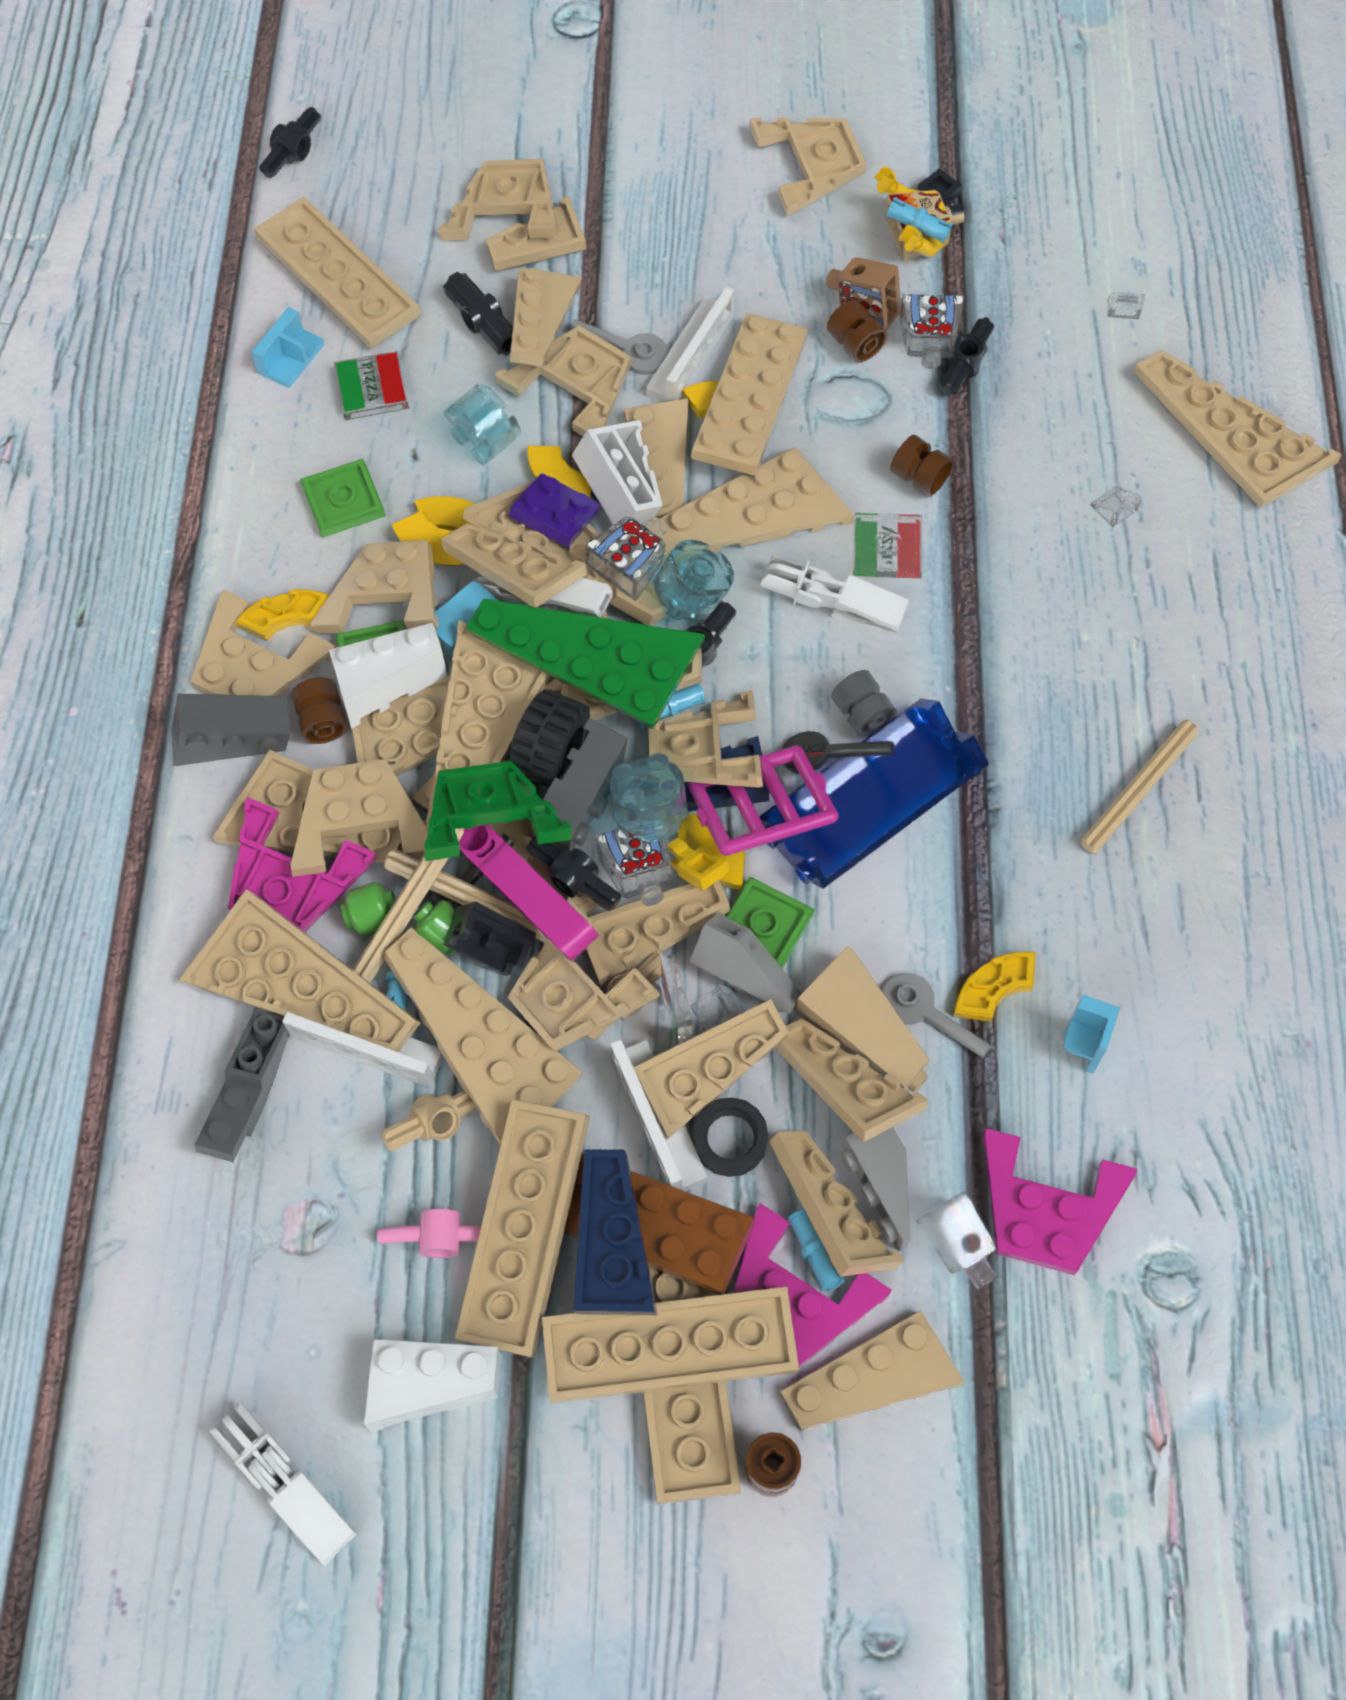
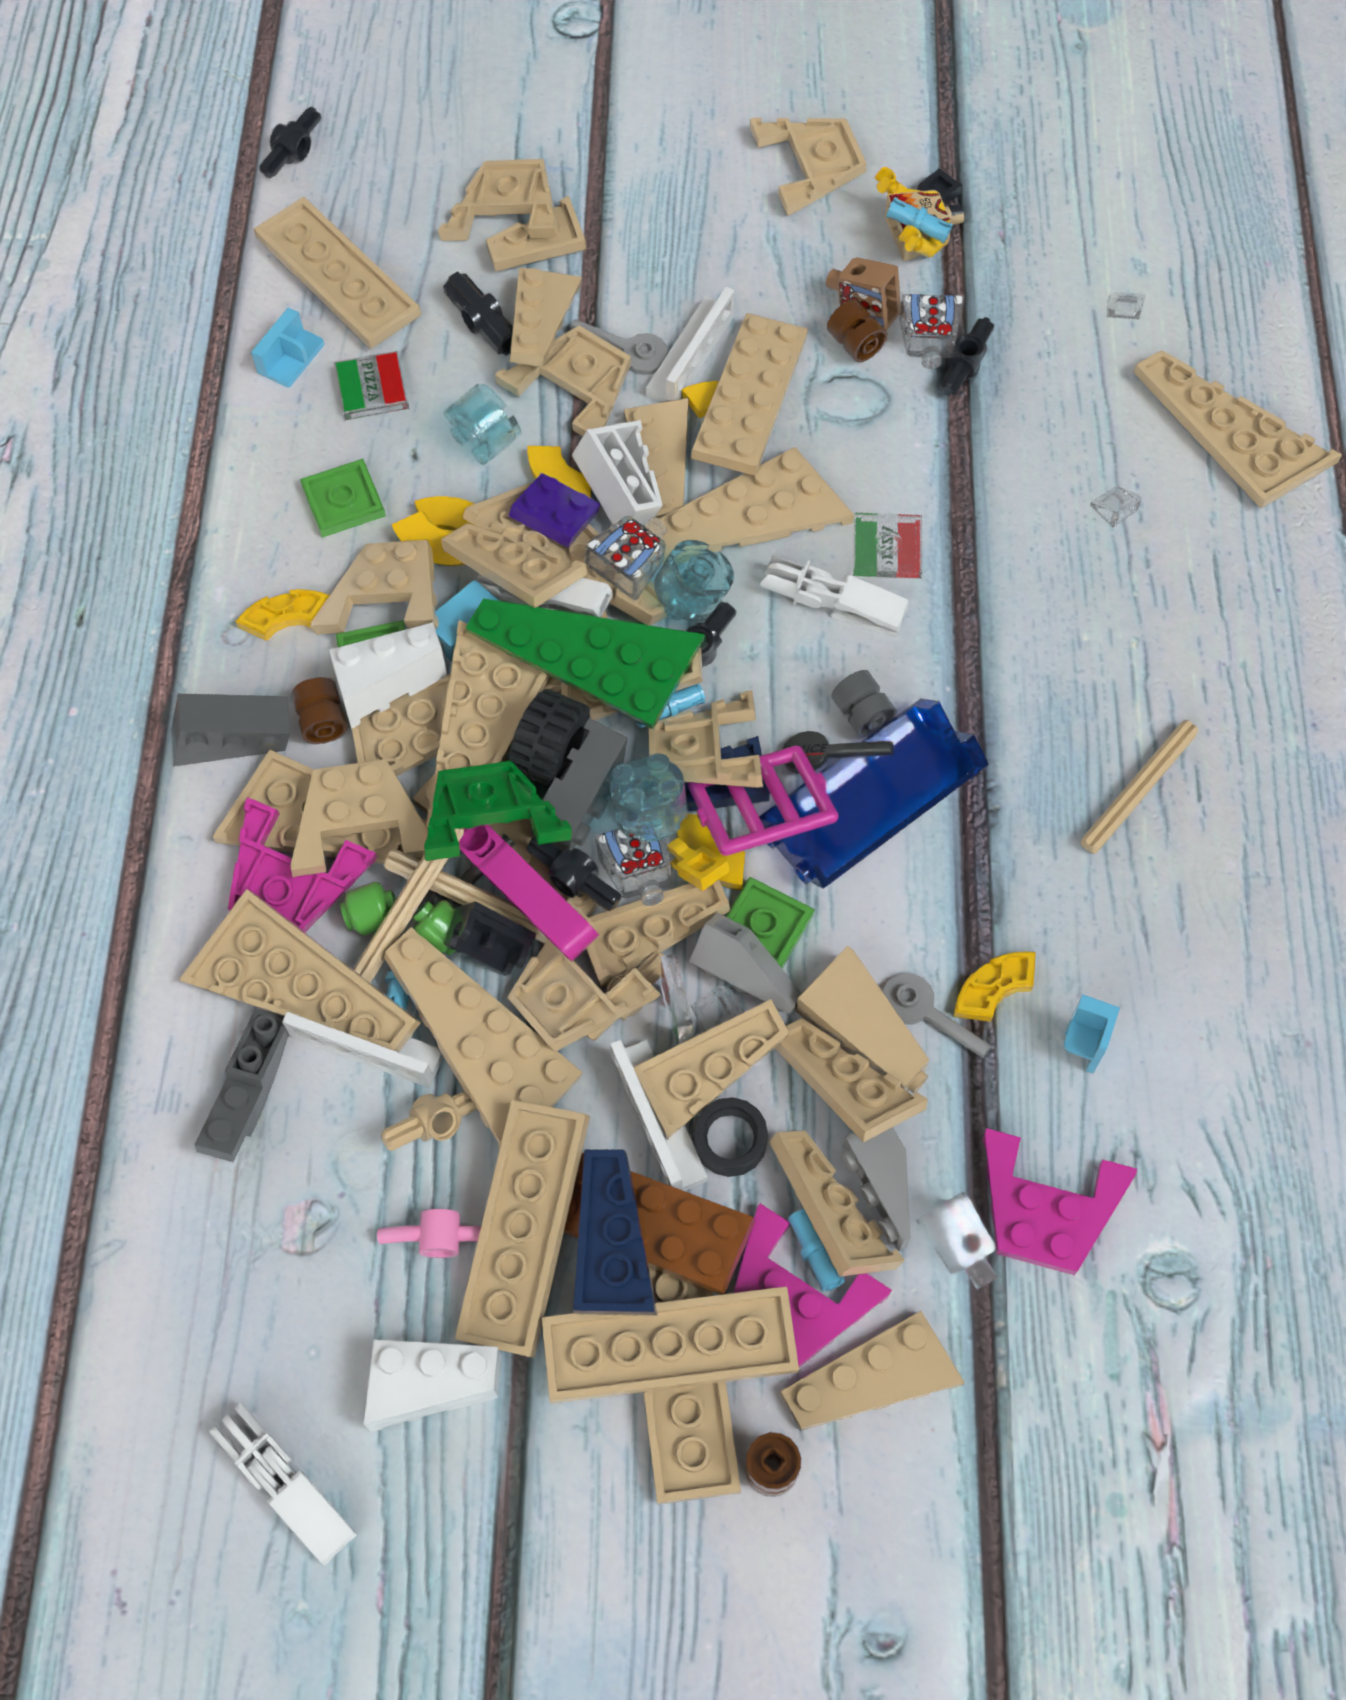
tan wing [191,589,336,696] -> none
reddish brown wheel [890,435,954,497] -> none

